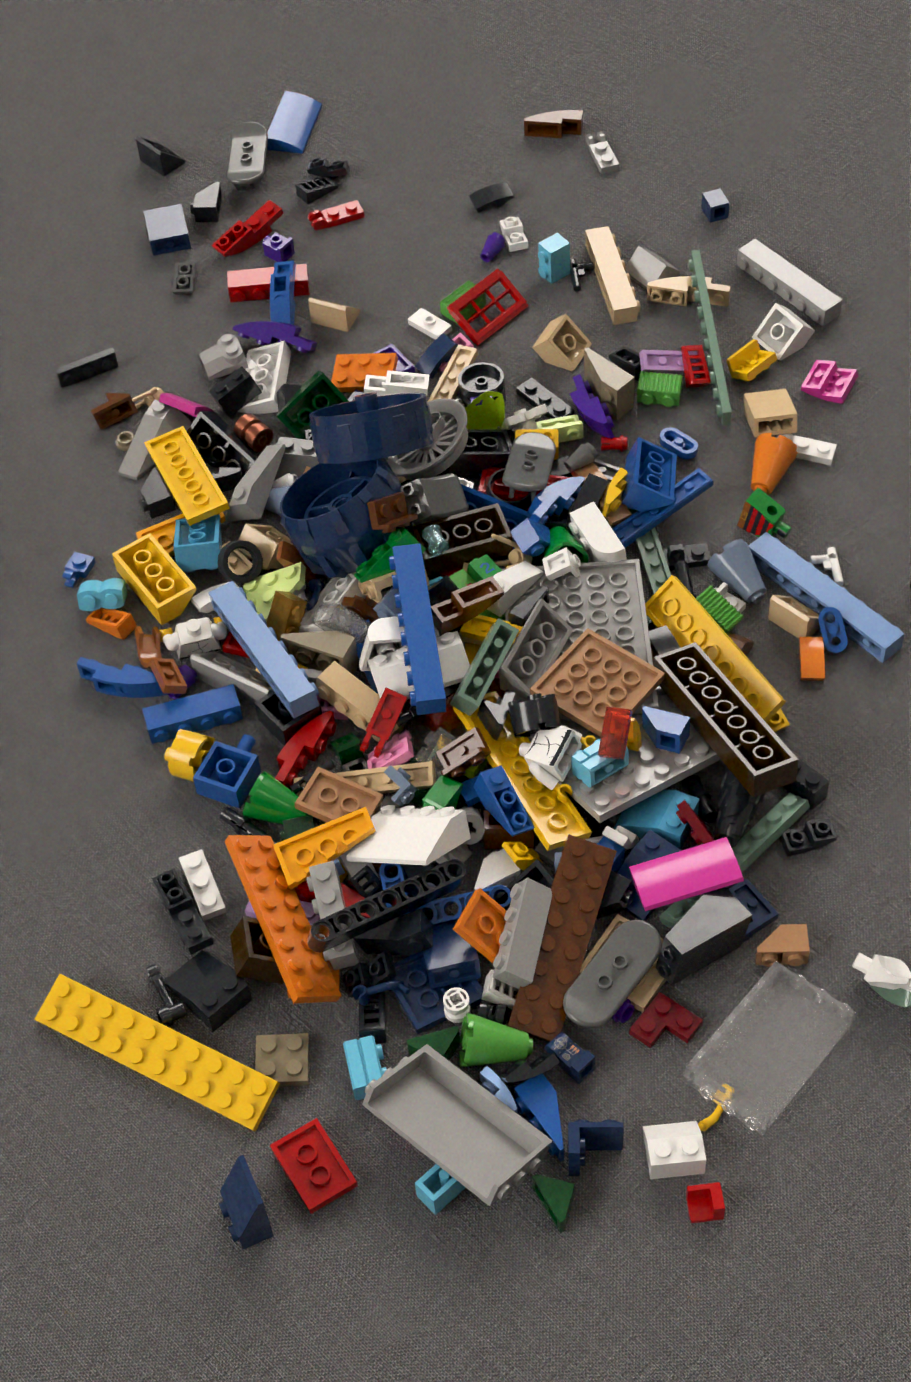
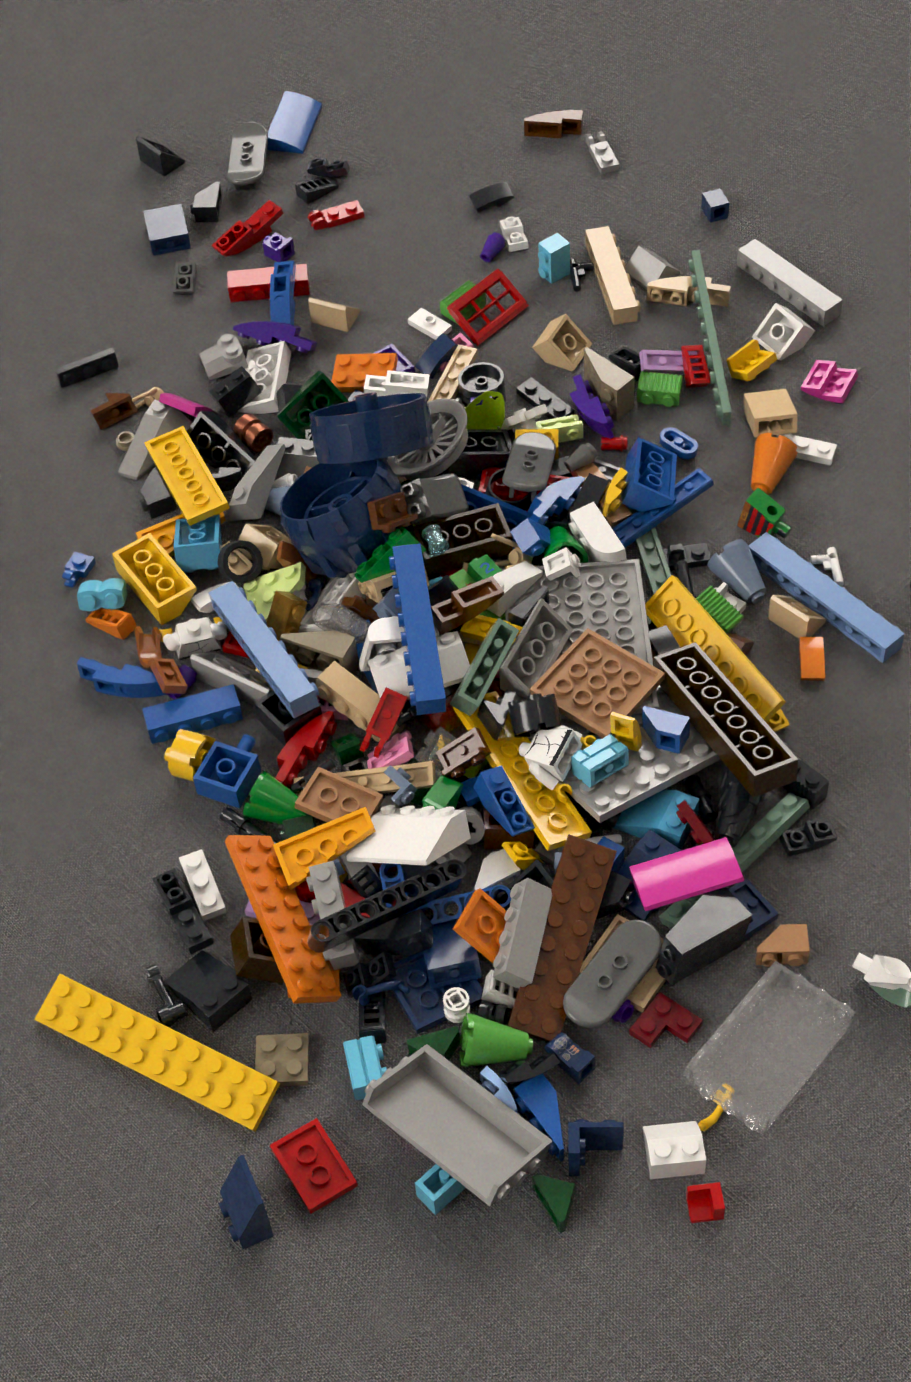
clear red tile [598,707,632,760] -> none
white slope [602,825,639,849] -> none
blue plate [818,607,848,653] -> none

